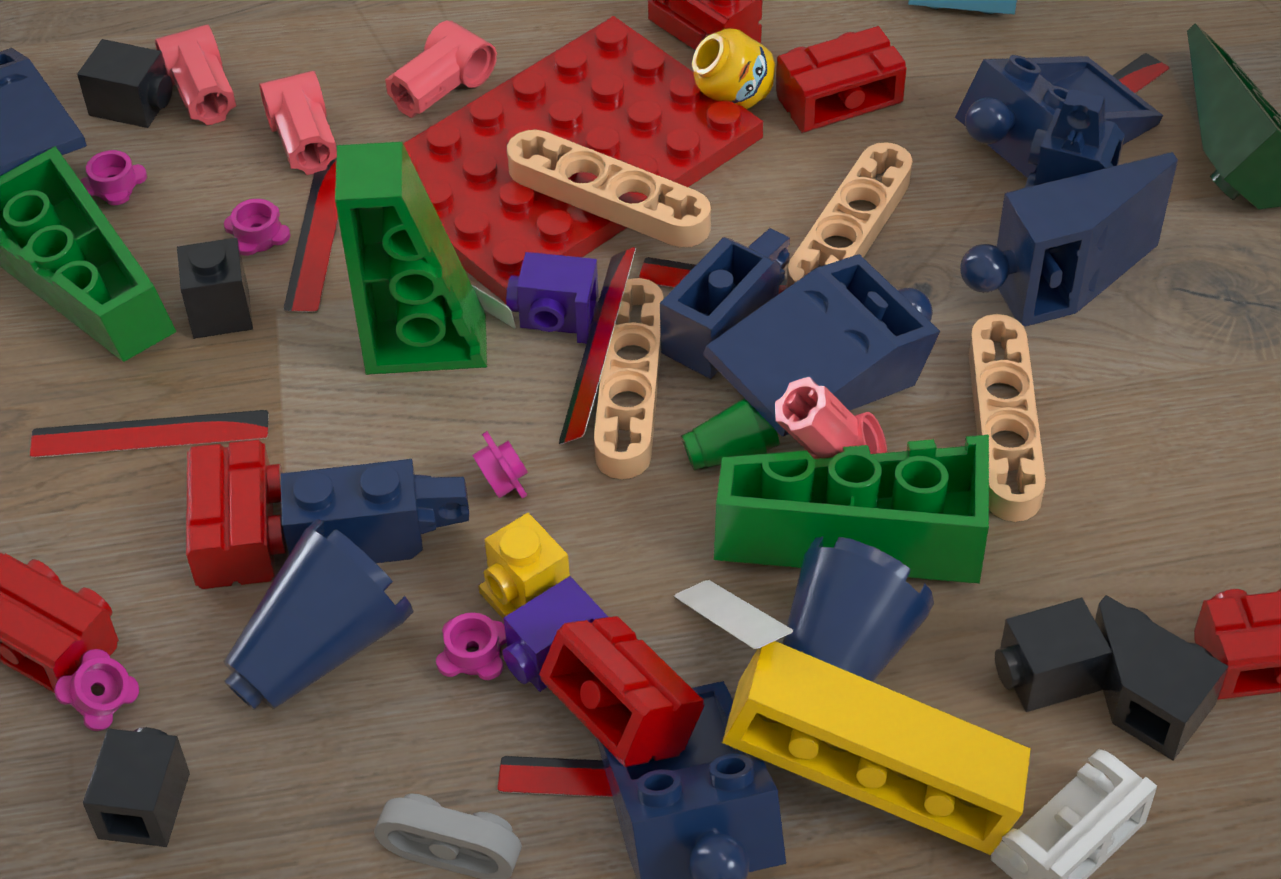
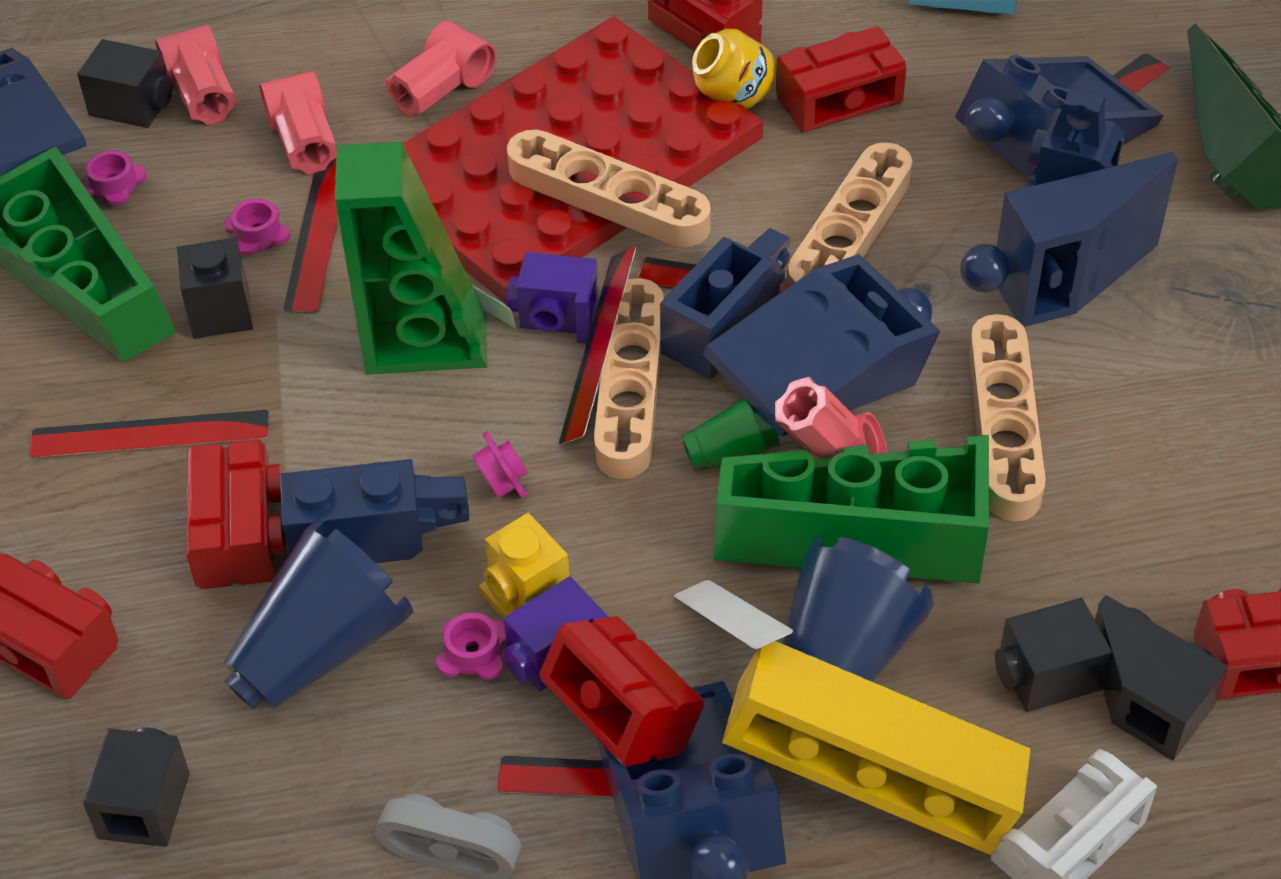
dark pink plate [54,649,139,731] -> none

